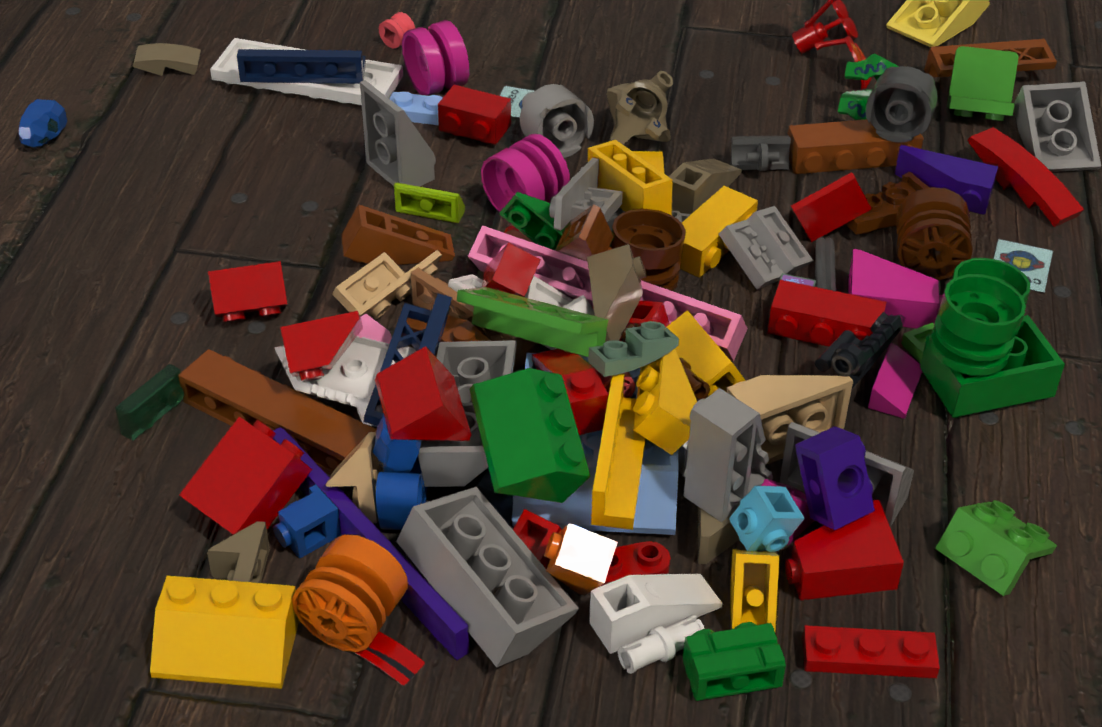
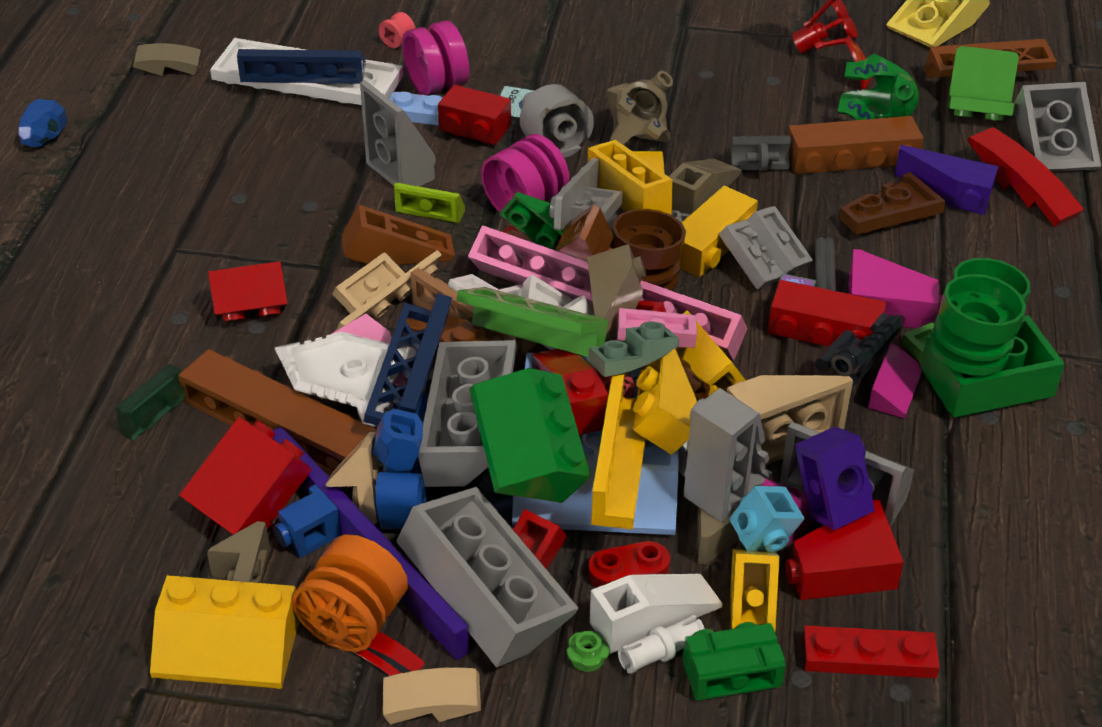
red slope [280,311,363,381] -> none
red slope [375,346,472,441] -> none
red slope [482,242,541,297] -> none
slope [544,523,618,596] -> none
red slope [791,172,872,242] -> none
dark grey brick [866,66,938,142] -> none
reddish brown wheel [896,187,973,280] -> none
bright green bracket [935,500,1057,596] -> none
clear light blue sticker [994,239,1053,293] -> none
none -> tan slope [383,668,481,725]
none -> bright green plate [566,631,610,672]
none -> bright pink plate [617,308,697,349]

